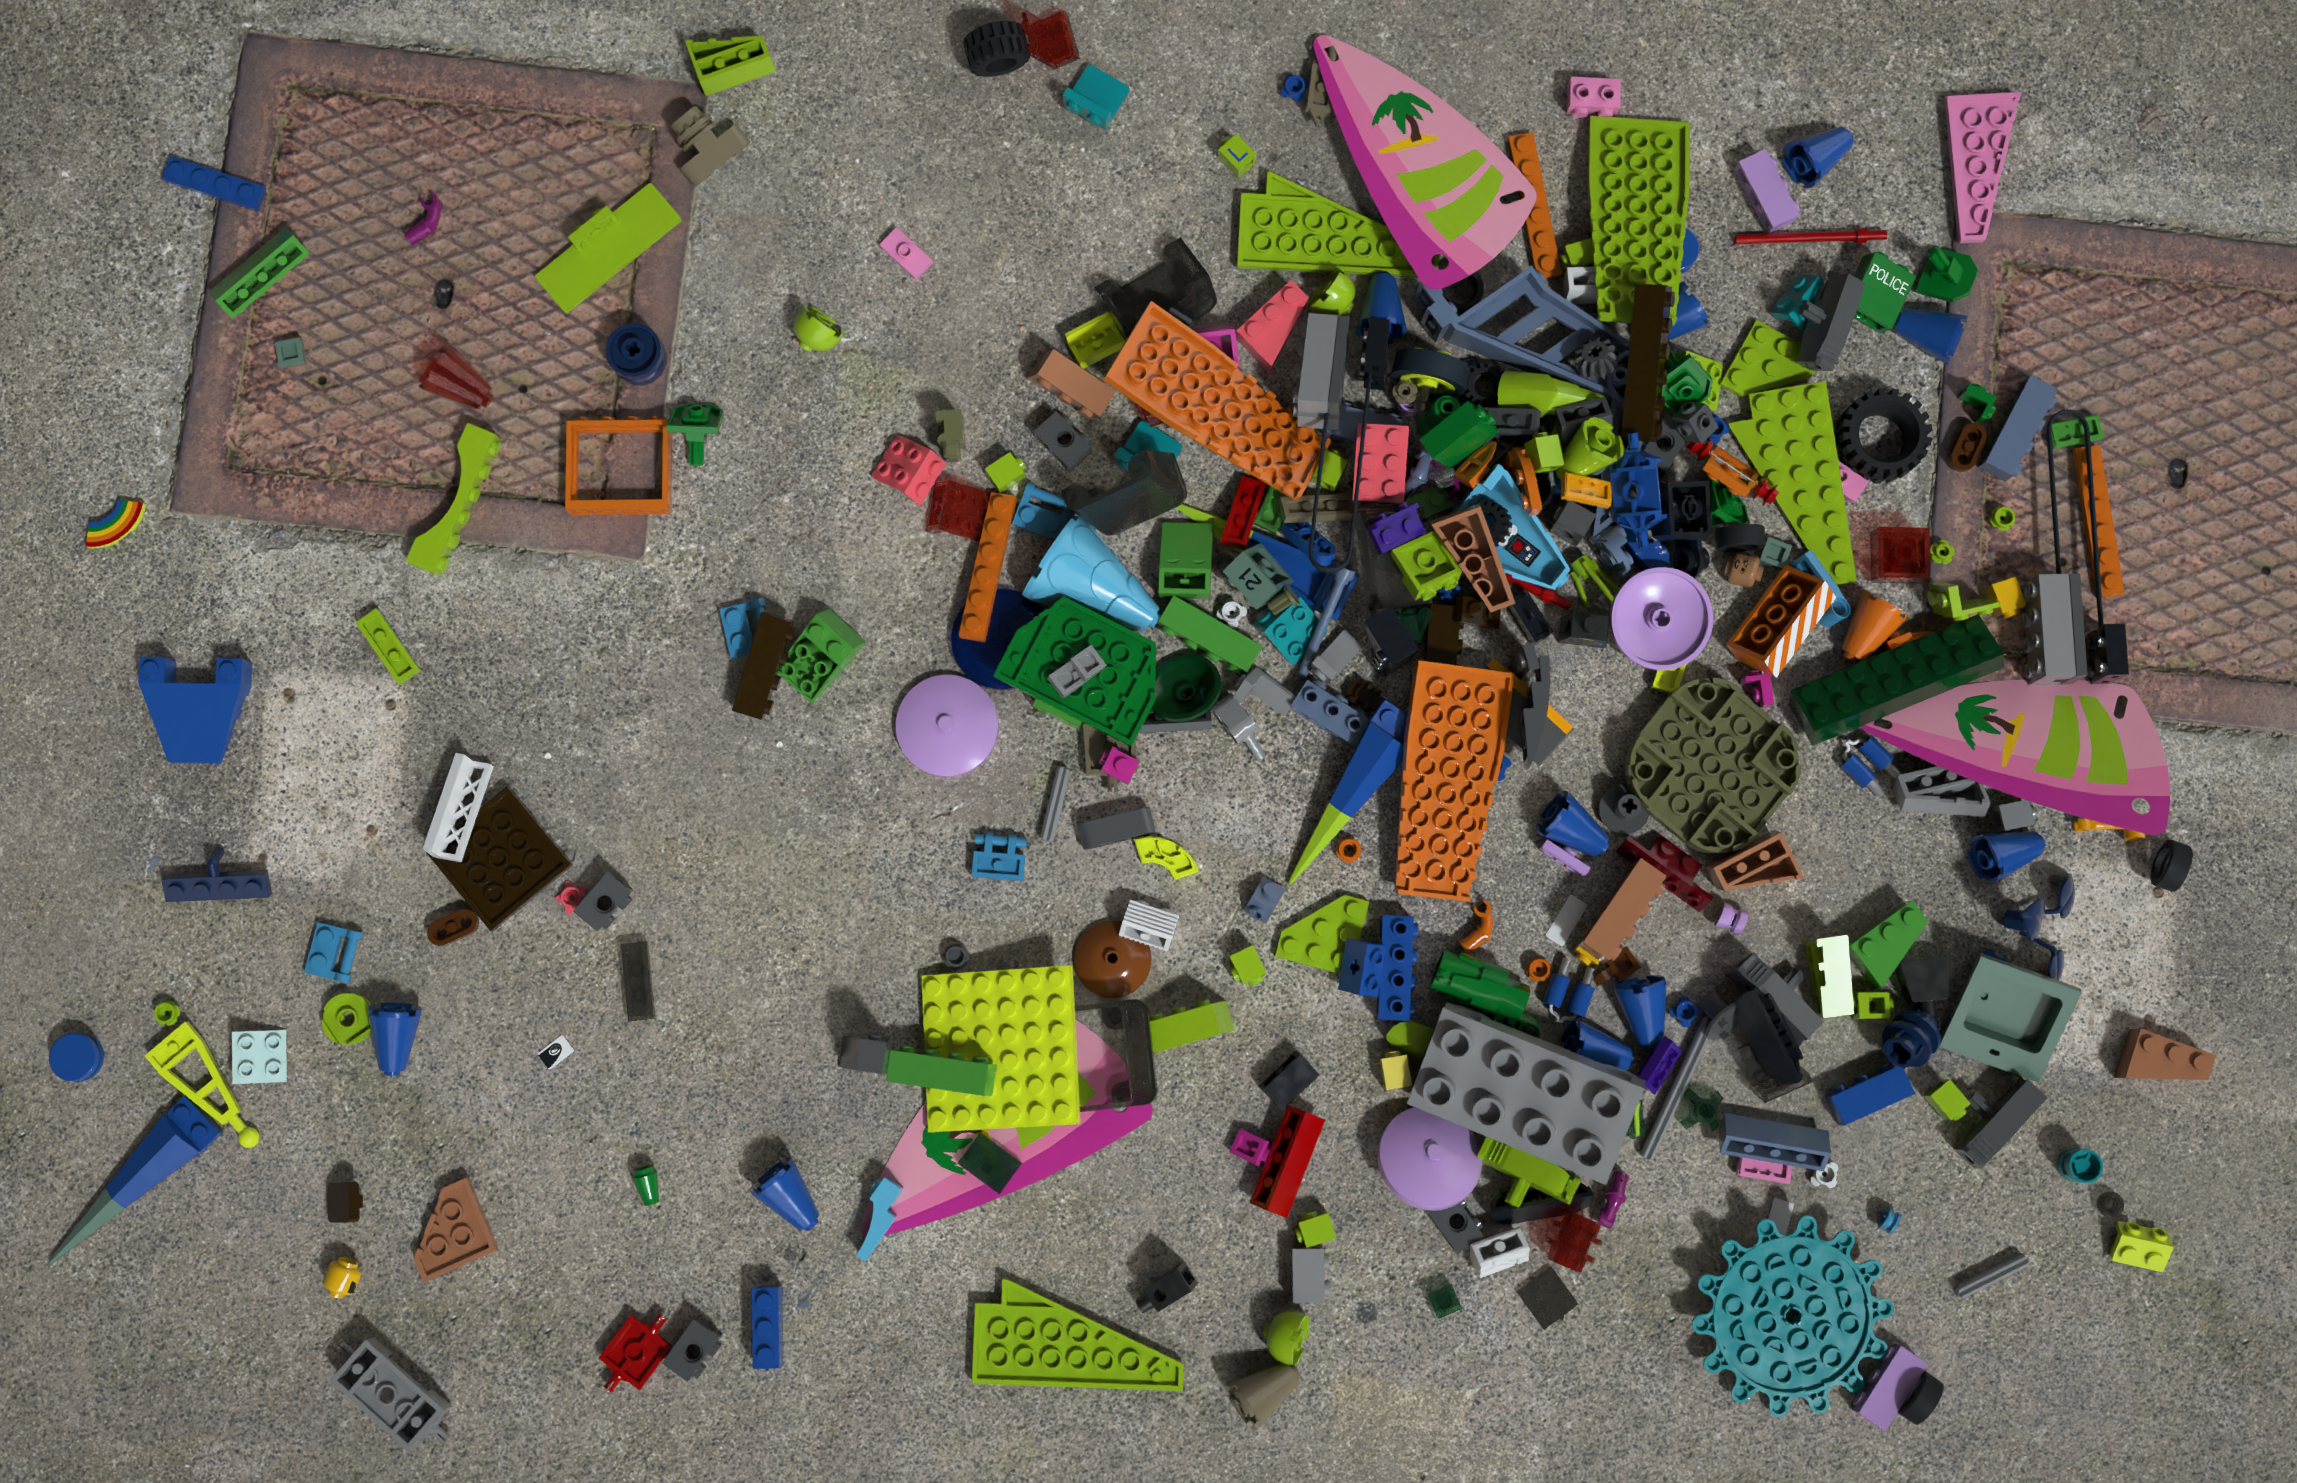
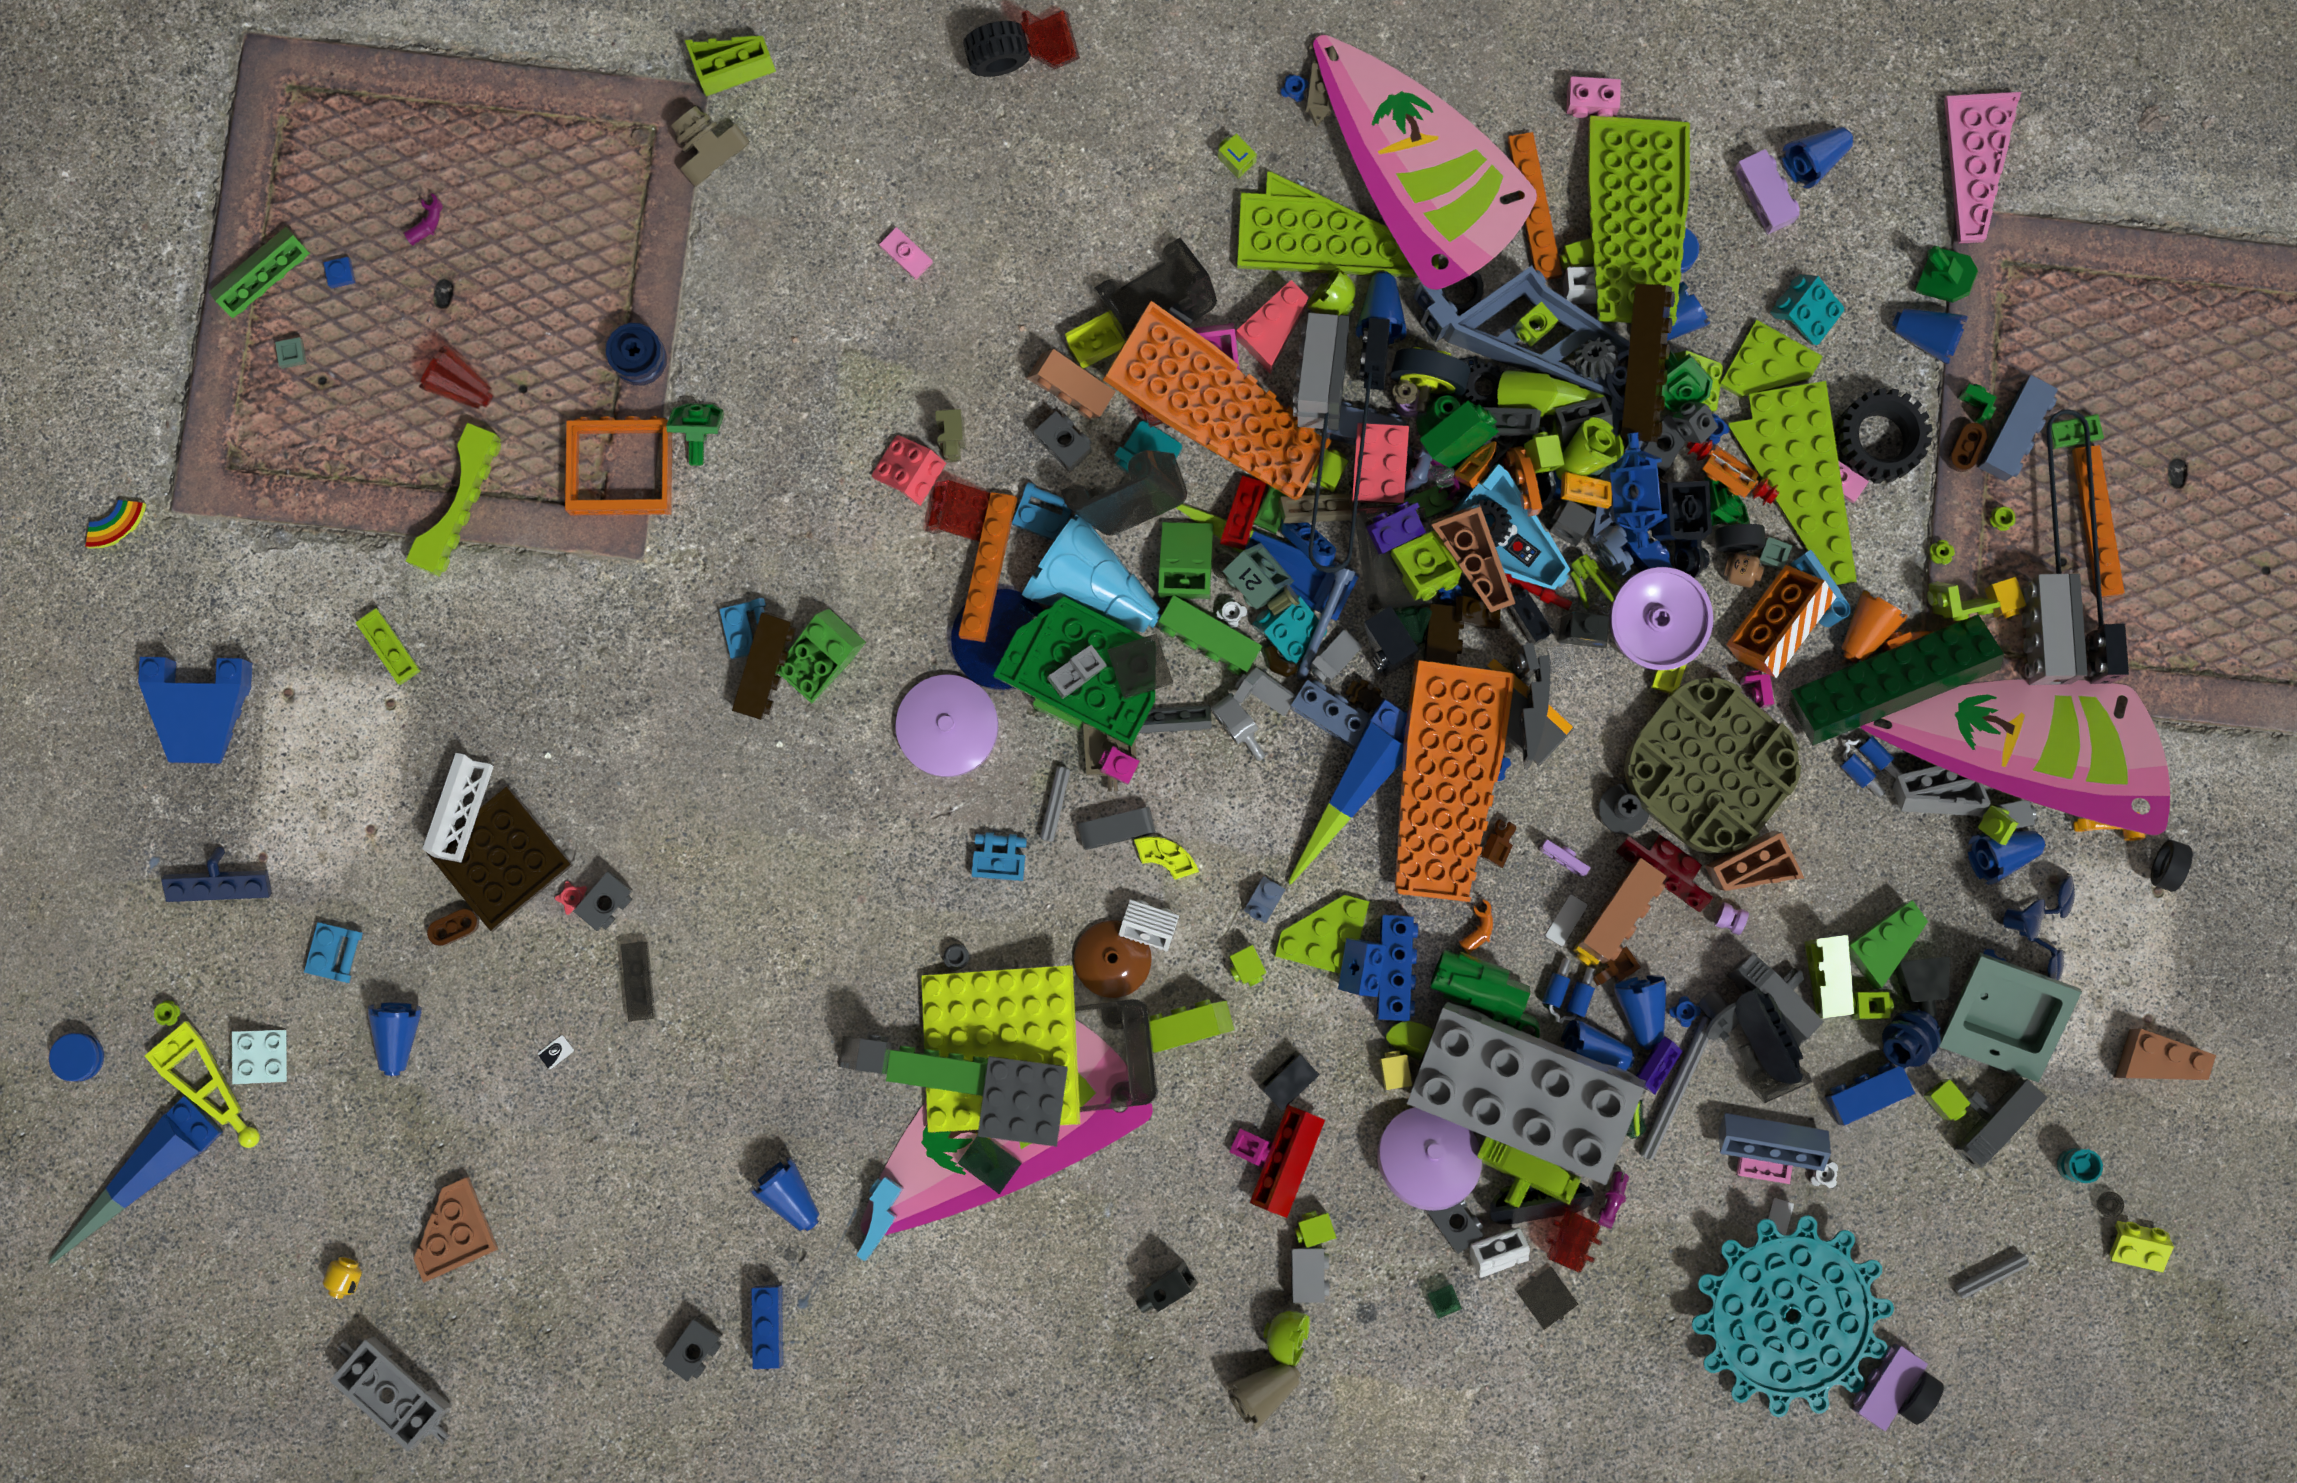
blue plate [161,156,267,212] -> none
lime plate [321,993,372,1045] -> none
dark brown piece [327,1182,363,1223] -> none
lime bracket [535,183,682,314] -> none
red plate [598,1312,674,1393] -> none
green cone [632,1165,660,1206] -> none
lime cylinder [793,304,845,352] -> none
lime wing [972,1278,1184,1391] -> none
lime brick [985,452,1026,494] -> none
teal bracket [1062,65,1130,130] -> none
dark green dish [1152,654,1222,722] -> none
orange plate [1336,837,1362,863] -> none
orange plate [1525,957,1551,982] -> none
blue cone [1536,790,1610,857] -> none
clear green rock [1680,1088,1724,1131] -> none
red bar [1734,228,1887,245] -> none
dark grey piece [1796,270,1866,371] -> none
green brick [1854,252,1916,333] -> none
clear red brick [1870,527,1930,584] -> none
dark azure bush [1878,1207,1902,1234] -> none
none -> blue plate [324,257,356,289]
none -> dark grey plate [978,1056,1068,1147]
none -> clear smoke plate [1107,633,1173,700]
none -> dark brown arm [1263,646,1297,677]
none -> reddish brown plate [1480,819,1516,868]
none -> lime brick [1514,301,1558,346]
none -> lime bracket [1978,806,2019,845]

